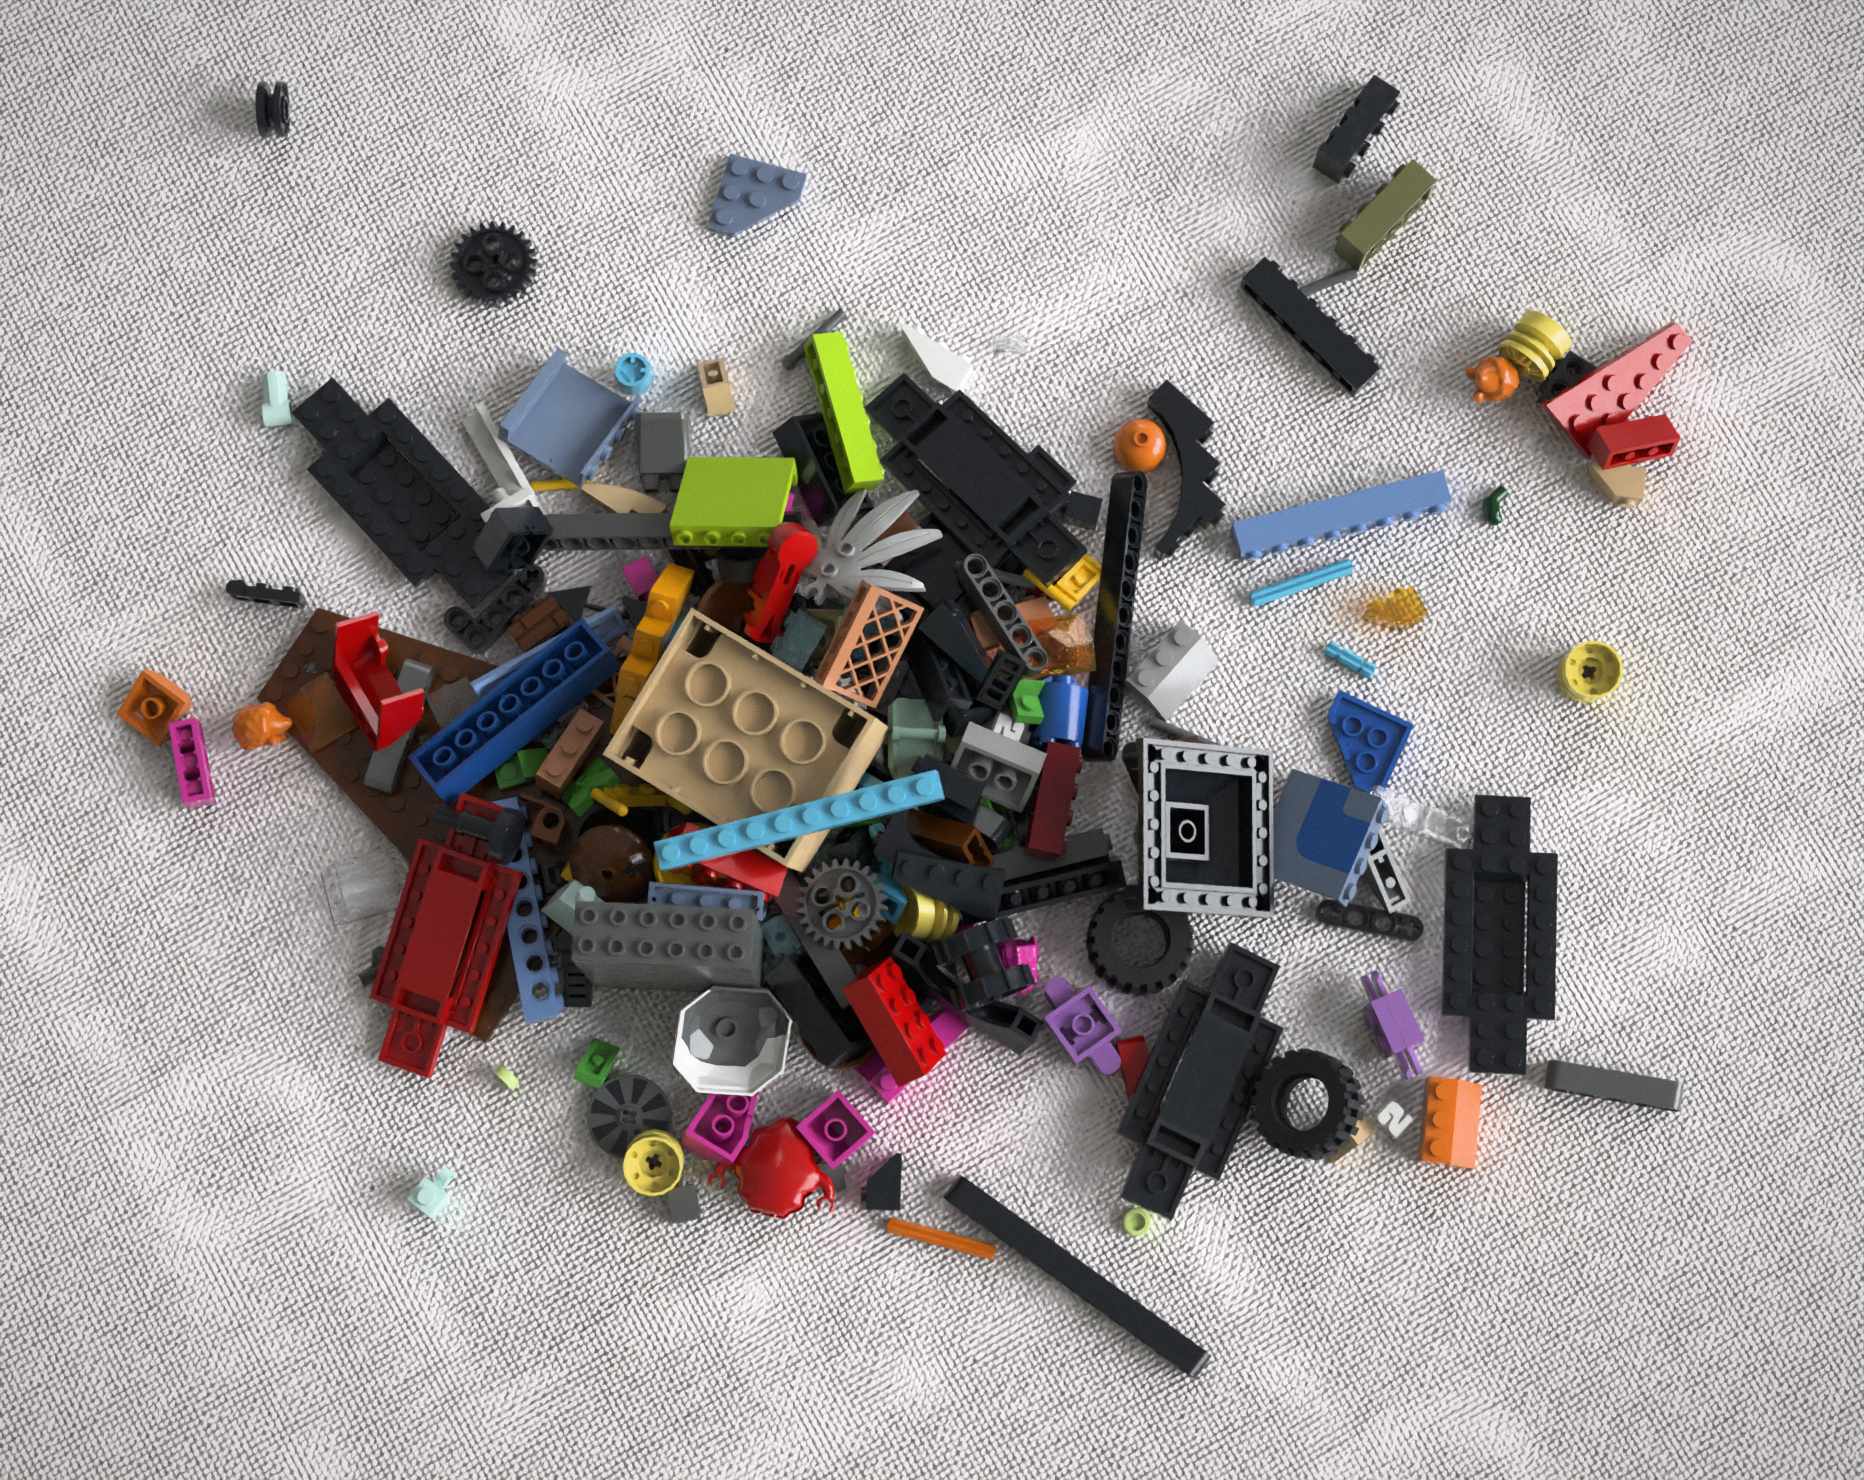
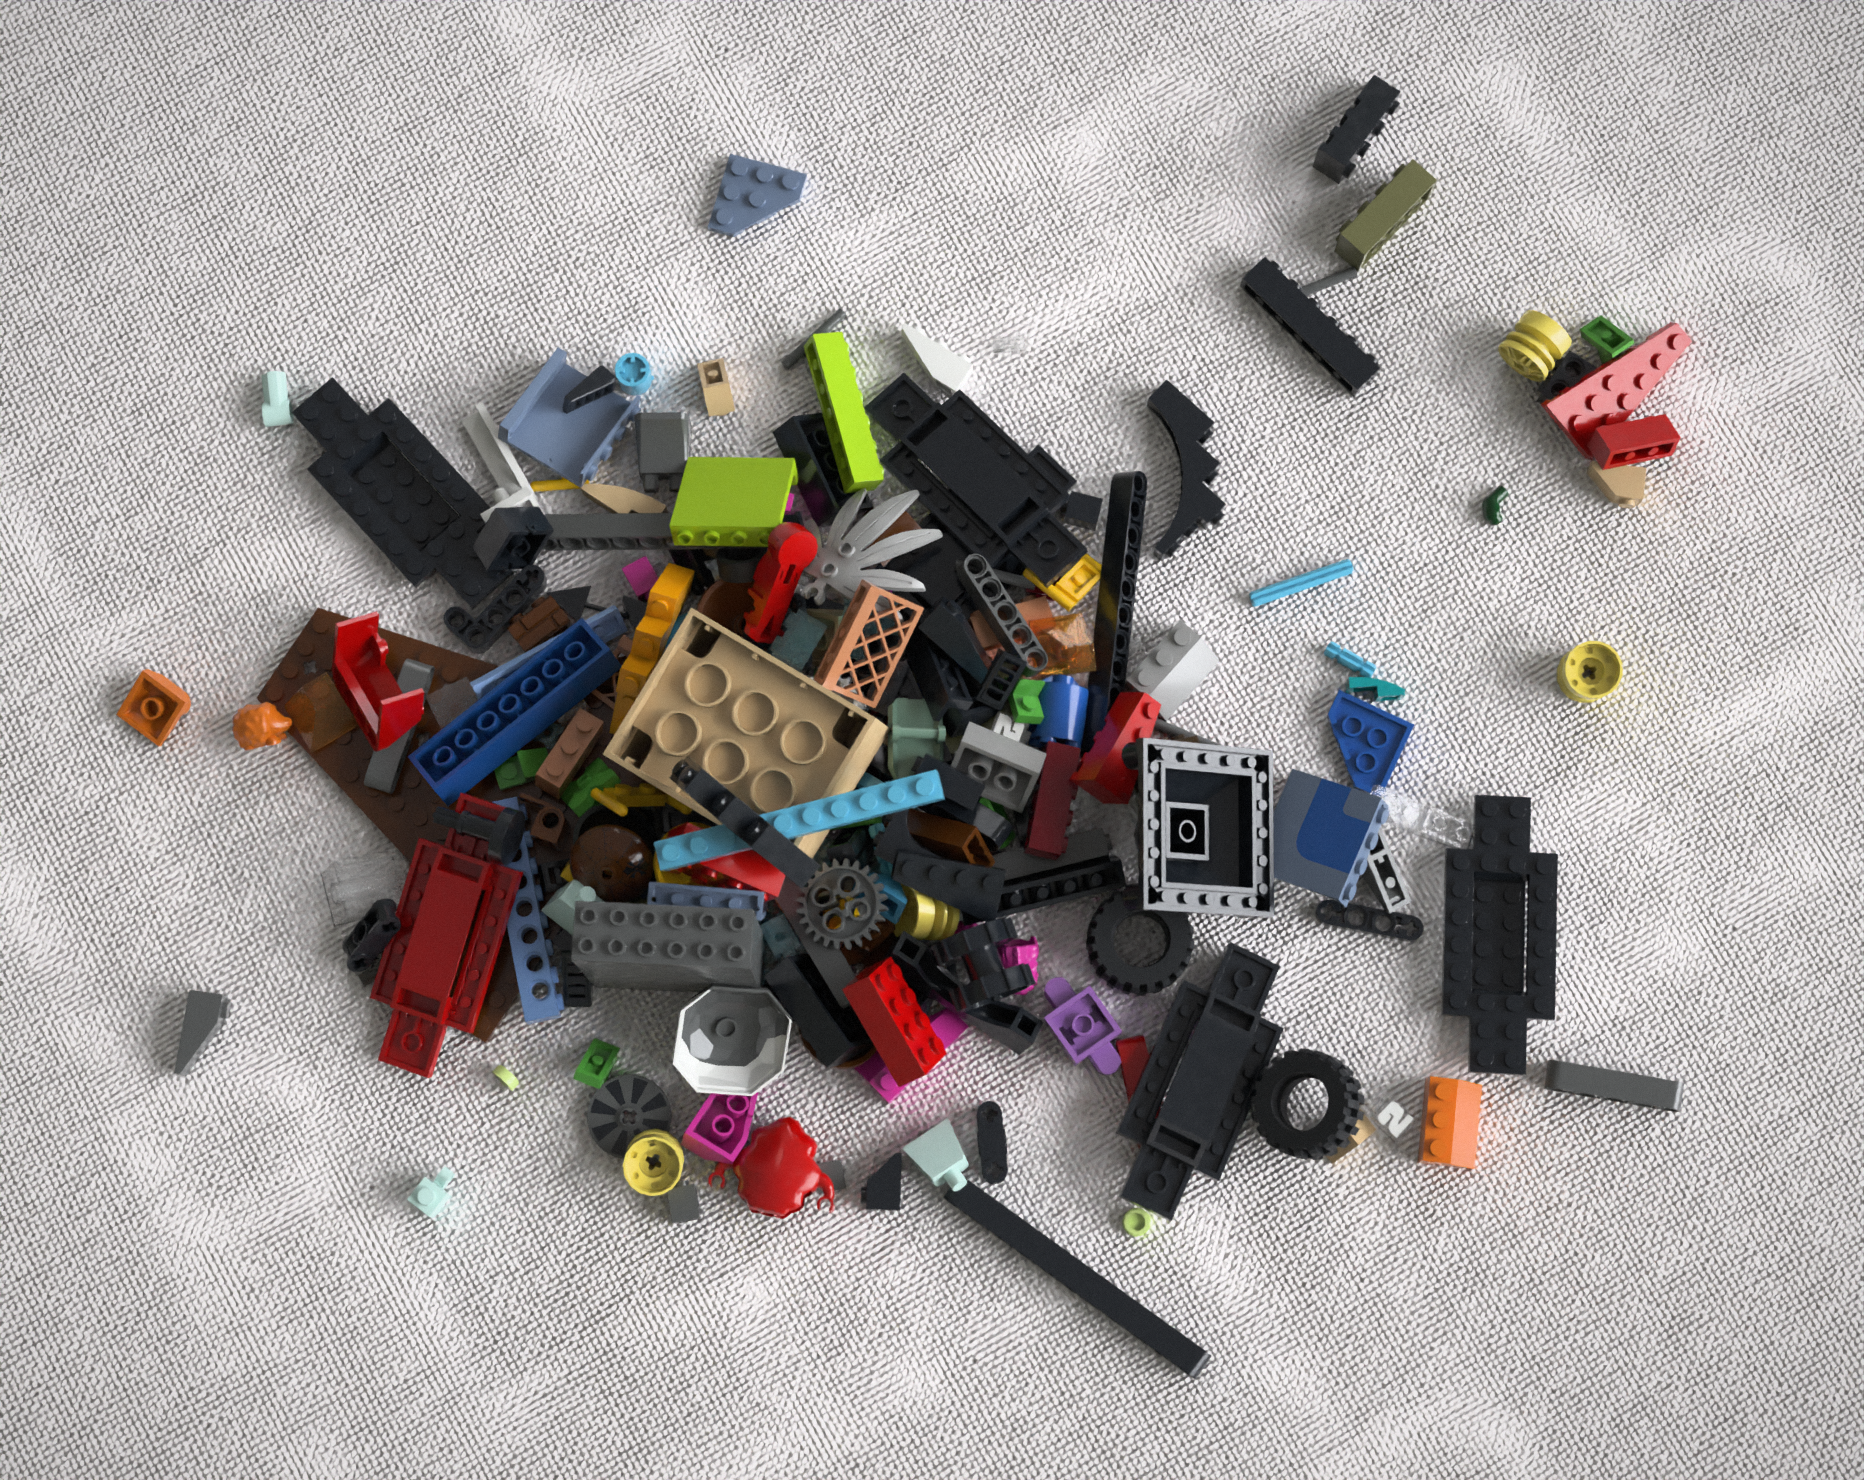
dark pink brick [168,717,216,809] -> none
black hinge [225,579,306,609] -> none
black wheel [255,81,290,138] -> none
black gear [450,221,538,308] -> none
dark pink slope [796,1090,876,1170] -> none
orange axle [886,1217,996,1260] -> none
orange cylinder [1113,419,1167,474] -> none
medium blue brick [1230,470,1452,561] -> none
medium lavender brick [1360,970,1425,1080] -> none
clear yellow slope [1362,586,1429,632] -> none
orange animal [1465,355,1520,404] -> none
none -> dark grey slope [174,990,231,1076]
none -> black piece [342,898,401,972]
none -> black slope [563,365,617,414]
none -> black arch [669,756,820,888]
none -> light aqua torso [903,1118,969,1191]
none -> black piece [976,1101,1008,1185]
none -> red wedge [1069,692,1161,804]
none -> teal slope [1345,677,1405,702]
none -> bright green slope [1579,315,1634,364]

